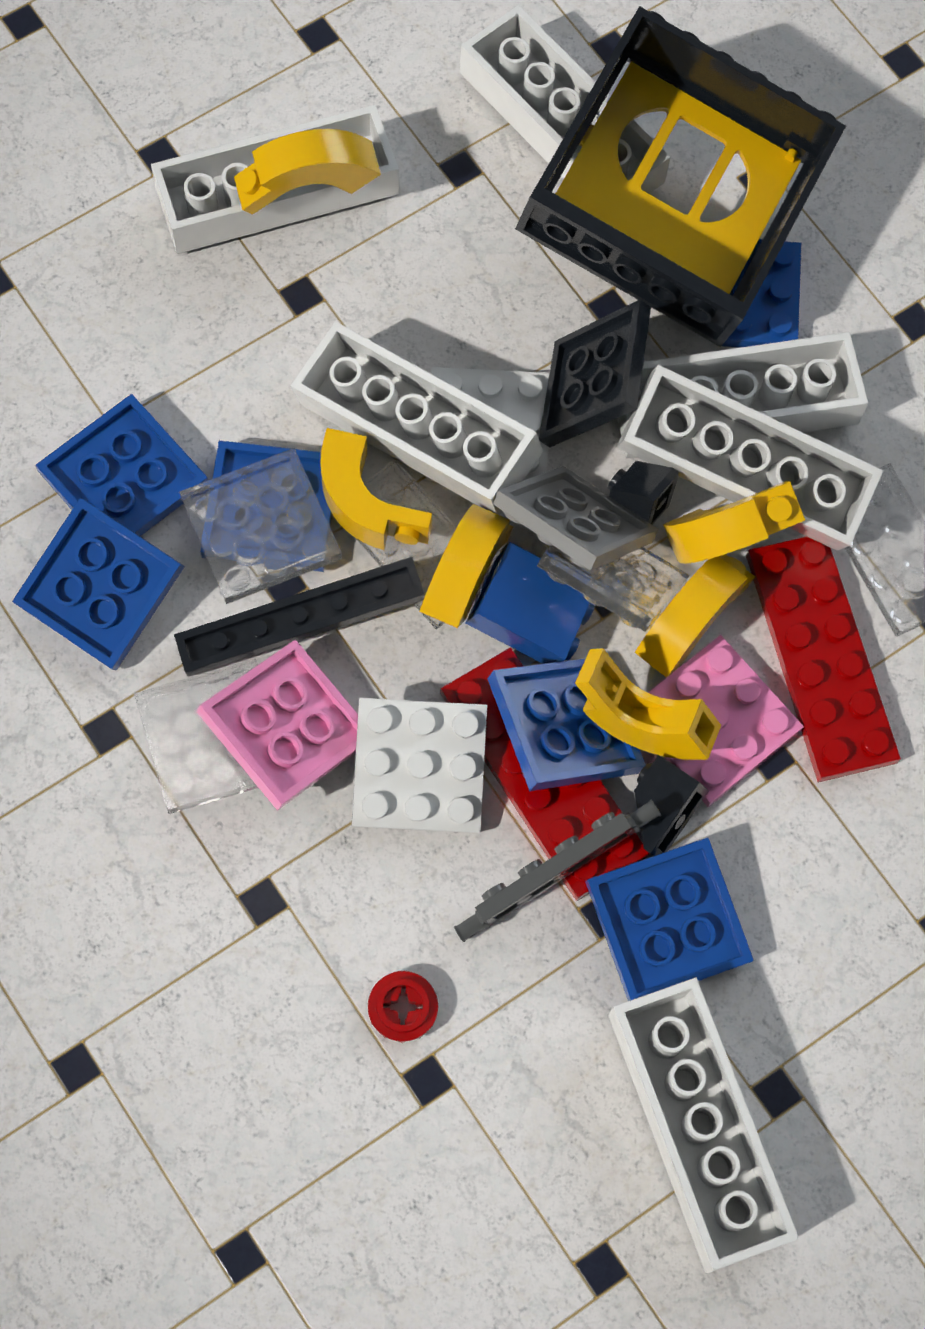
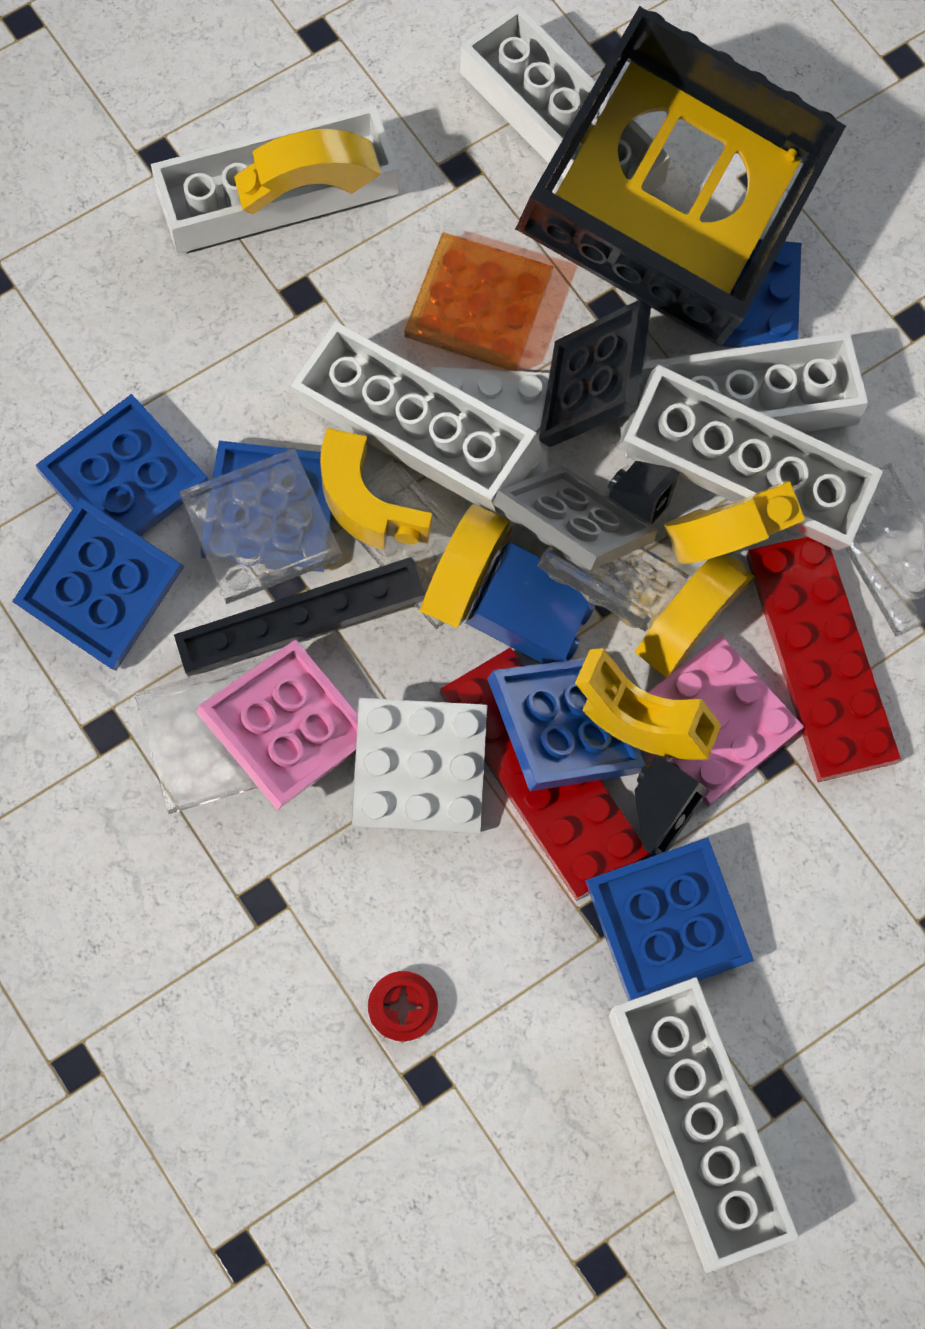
dark grey plate [454,800,661,942] -> none
none -> clear orange plate [404,232,553,371]

